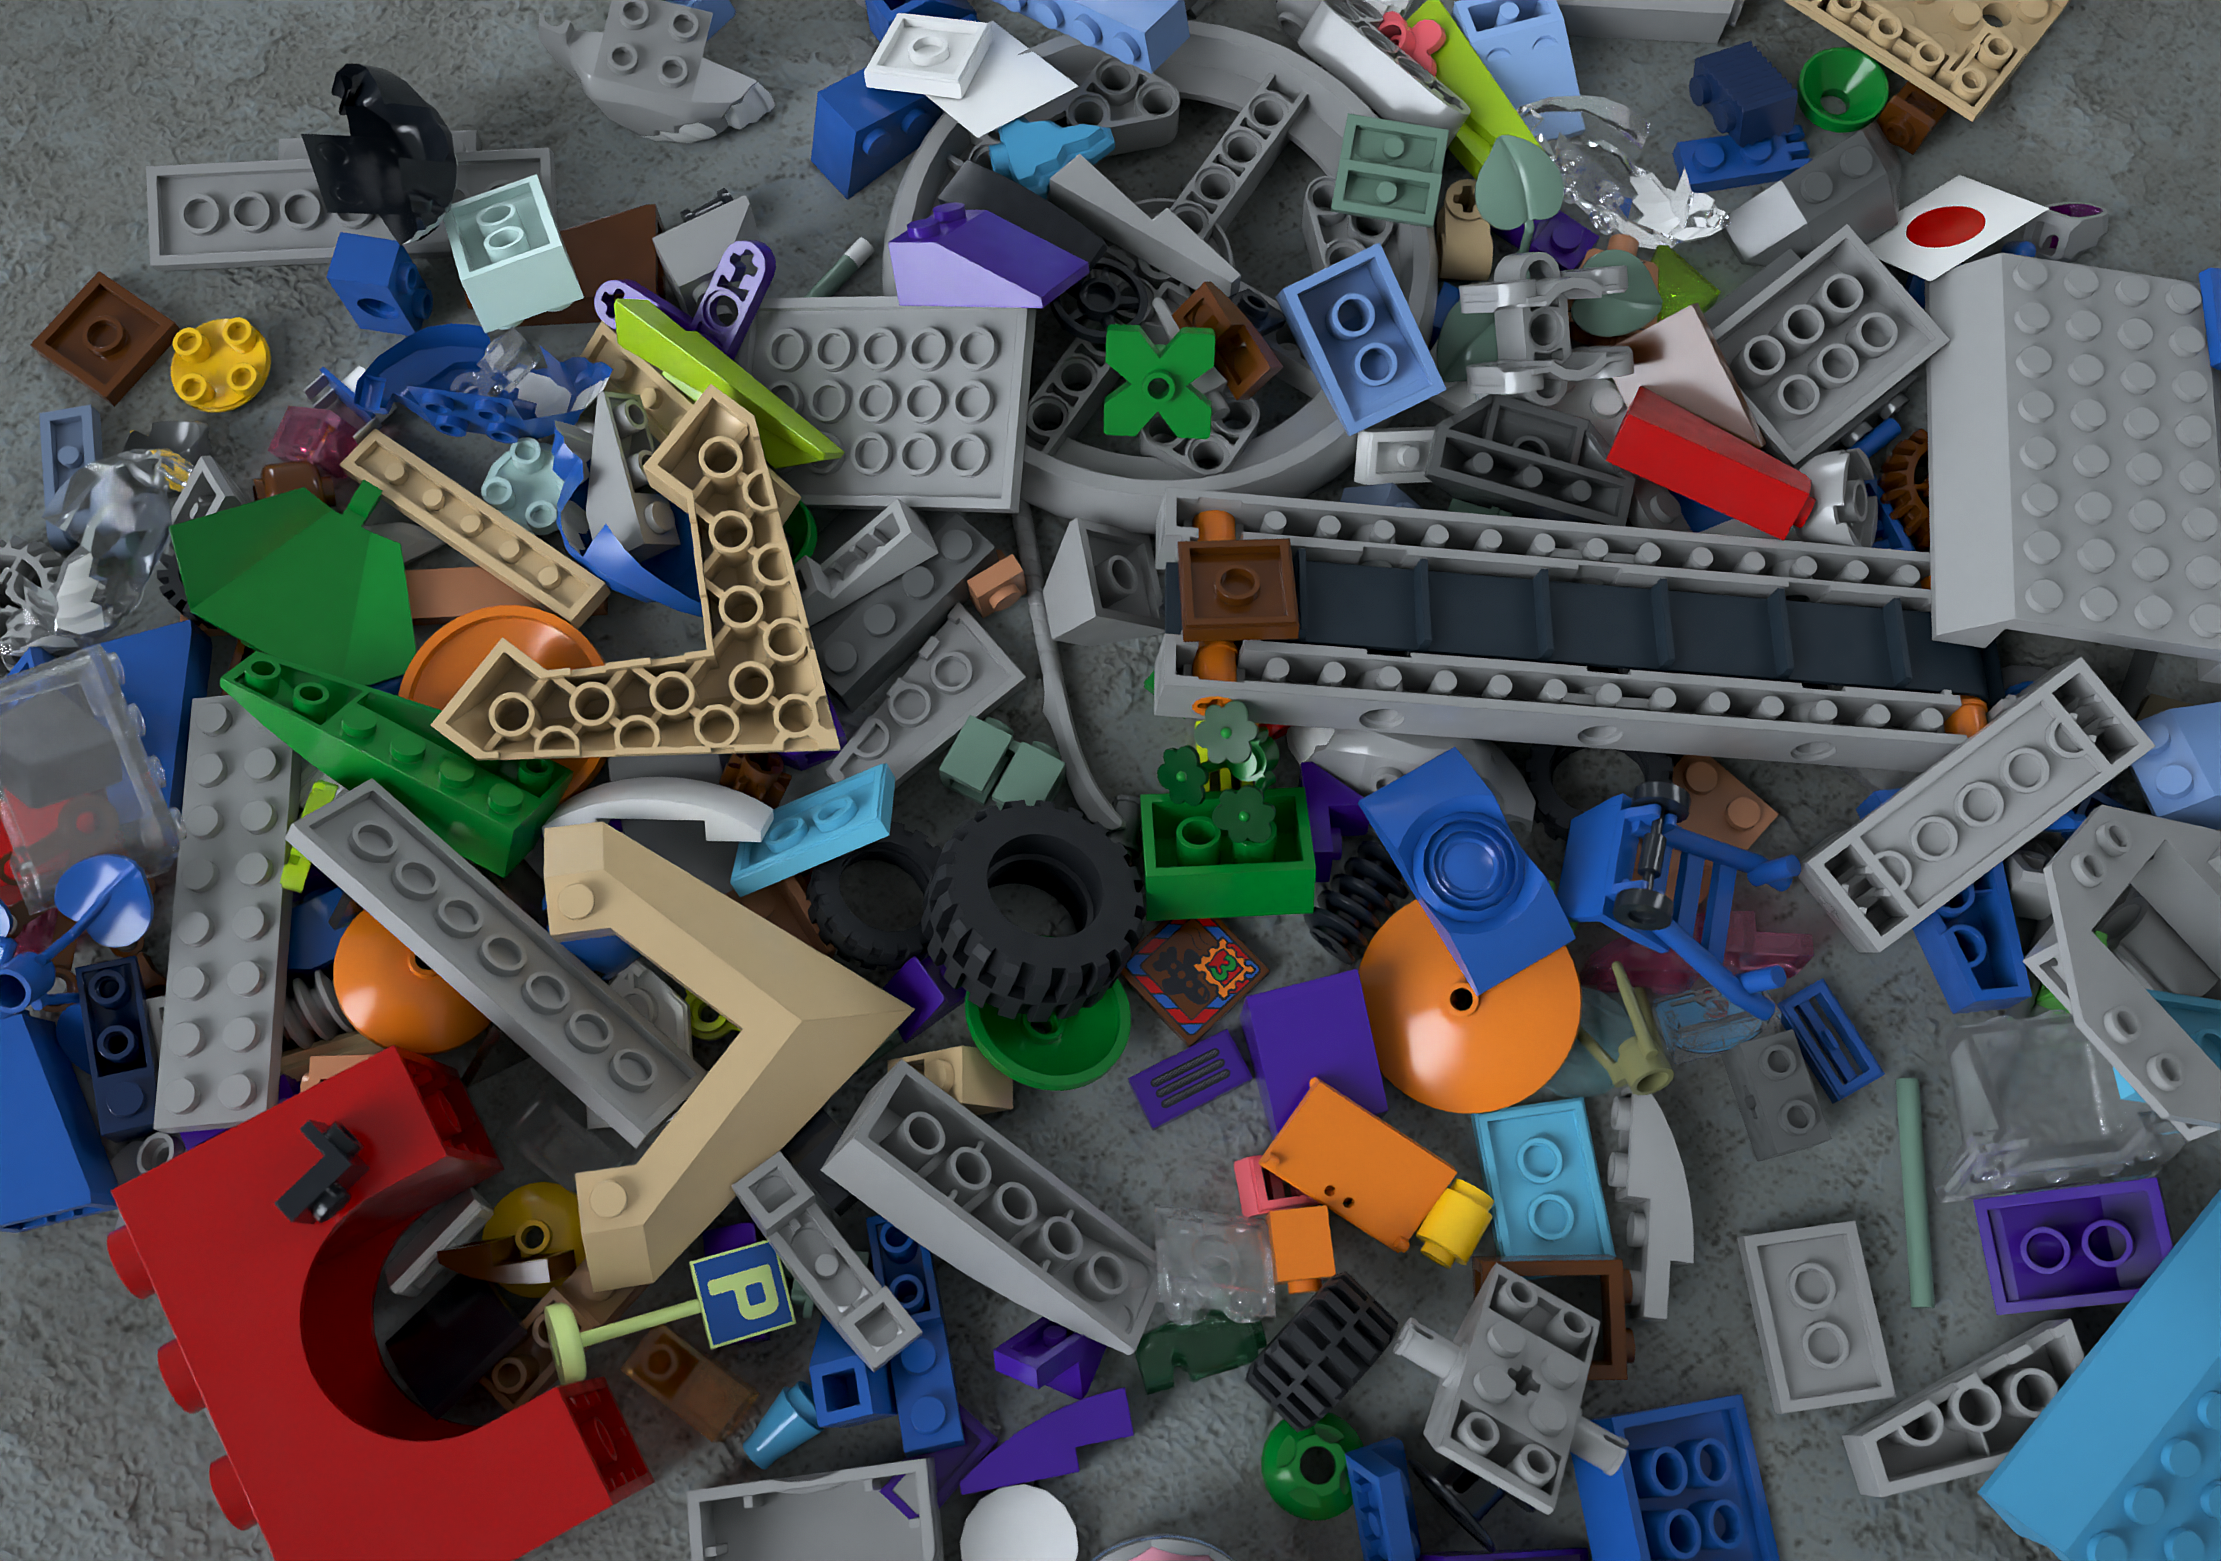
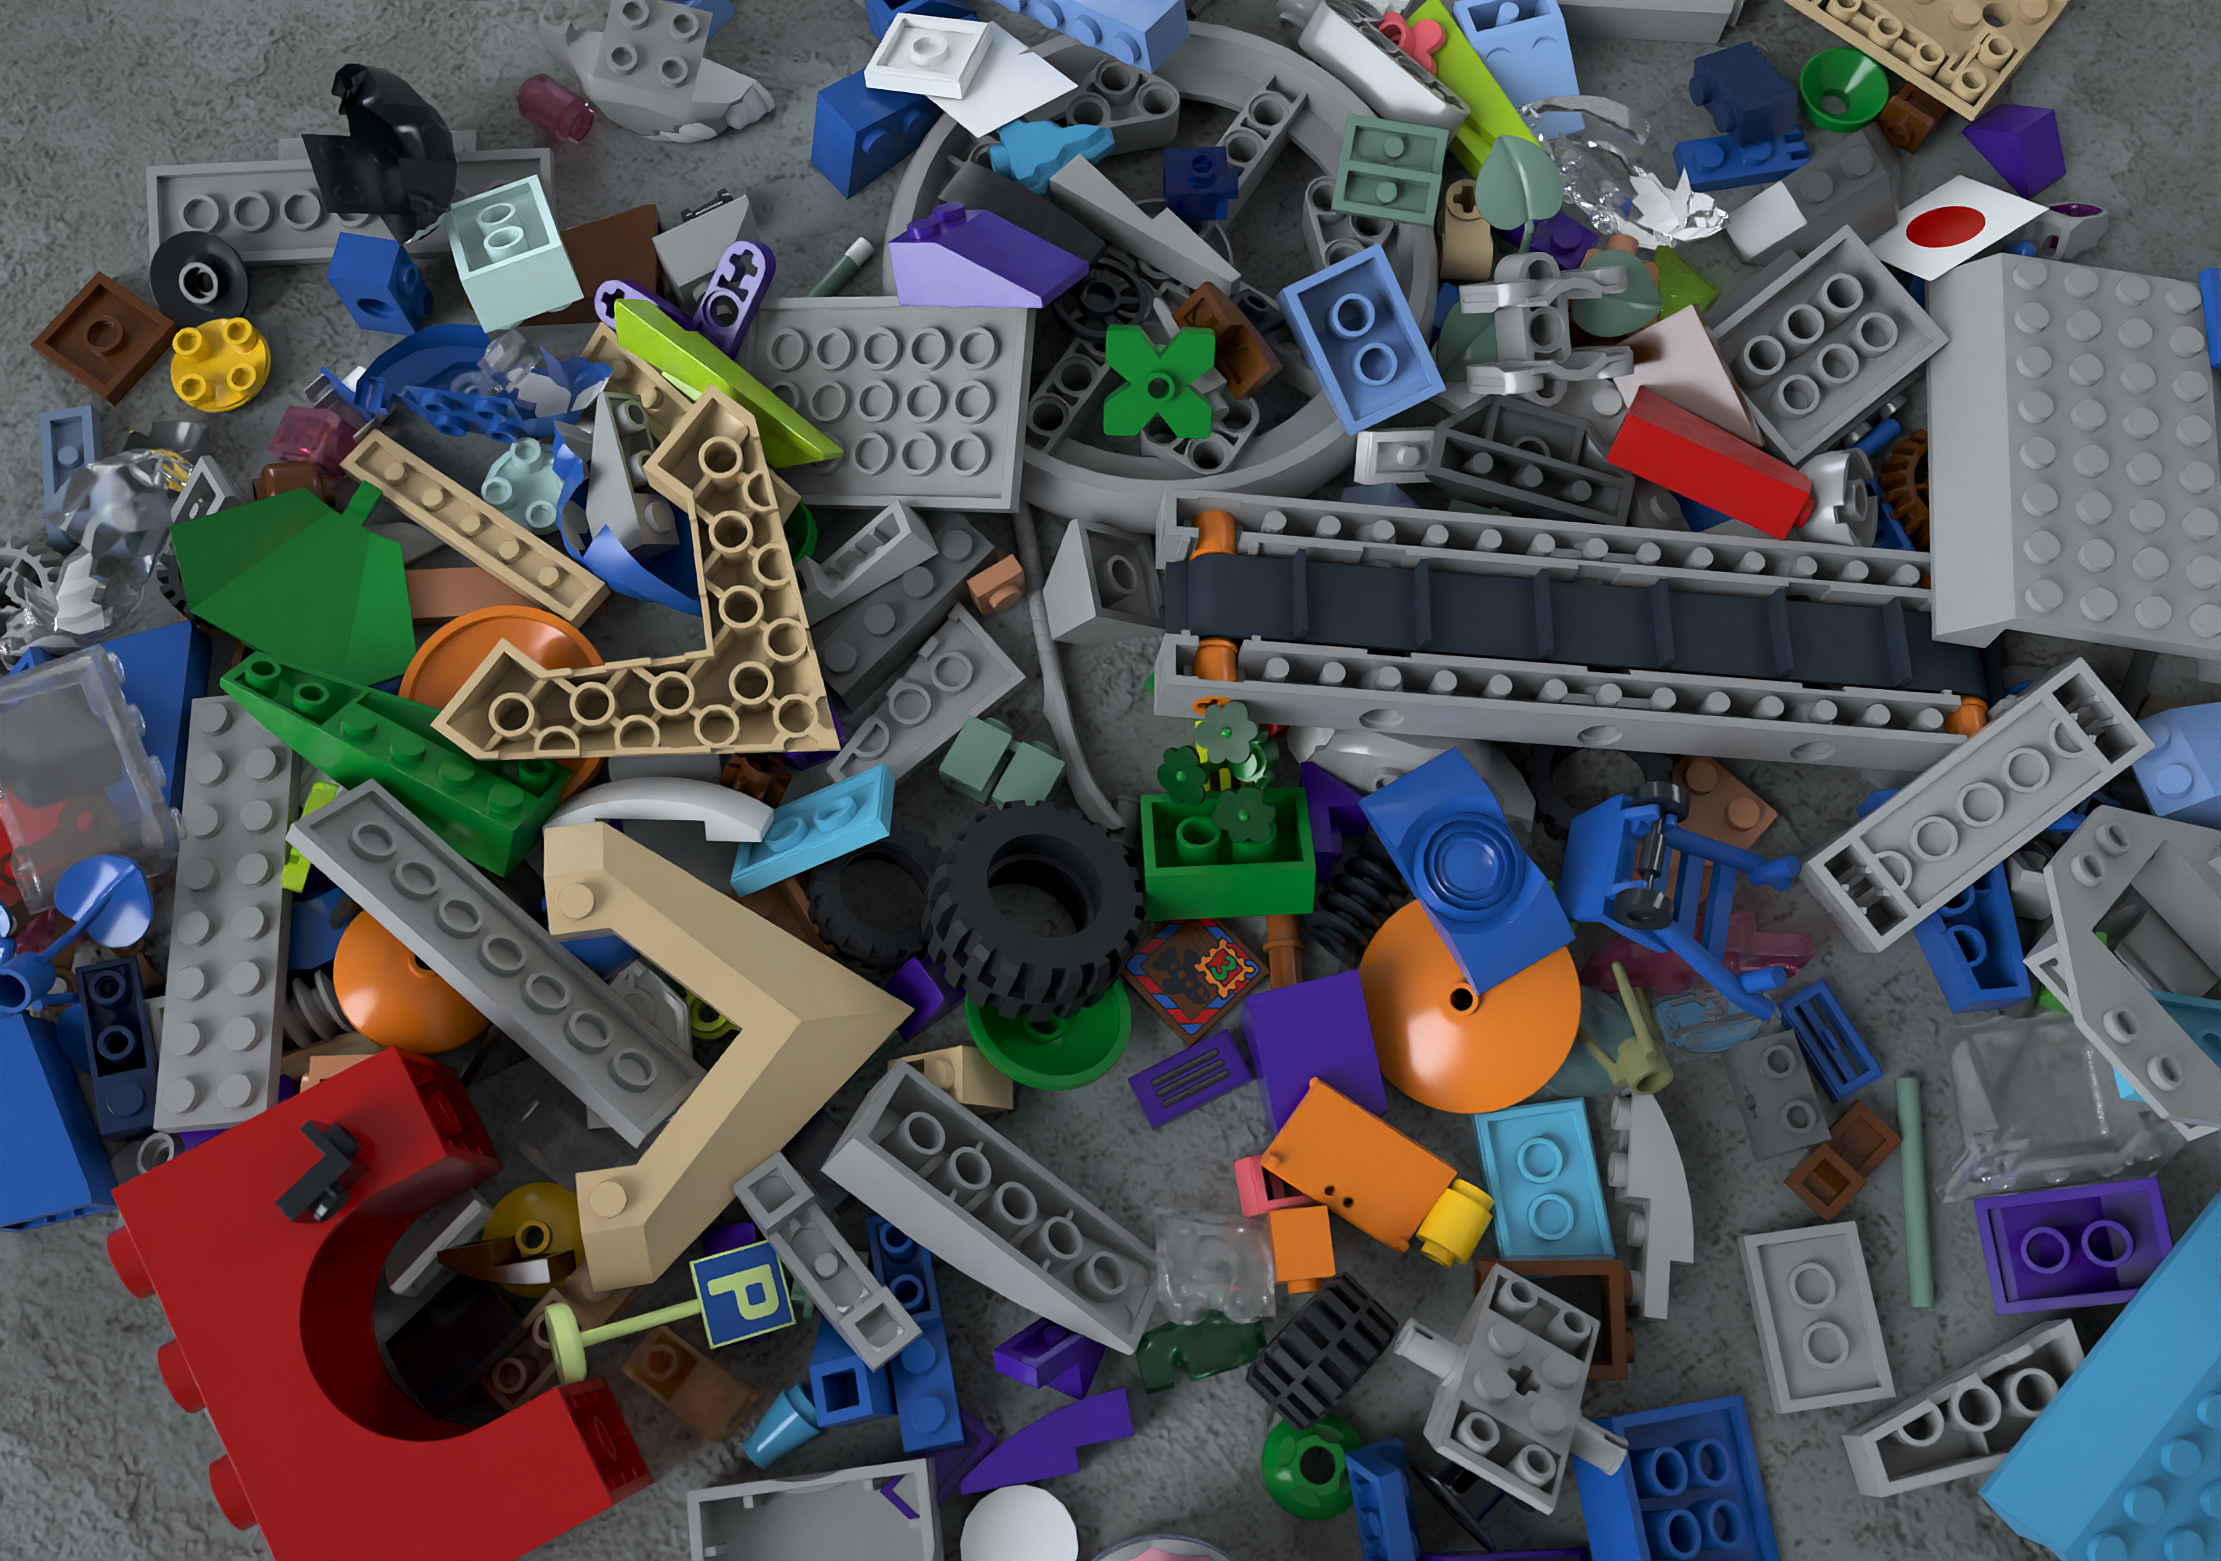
reddish brown tile [1177,538,1299,642] -> none
none -> black dish [149,231,250,329]
none -> clear pink brick [517,73,594,144]
none -> clear blue brick [1162,146,1238,222]
none -> dark orange axle [1262,914,1306,990]
none -> reddish brown slope [1783,1099,1903,1223]
none -> dark purple slope [1961,103,2066,201]

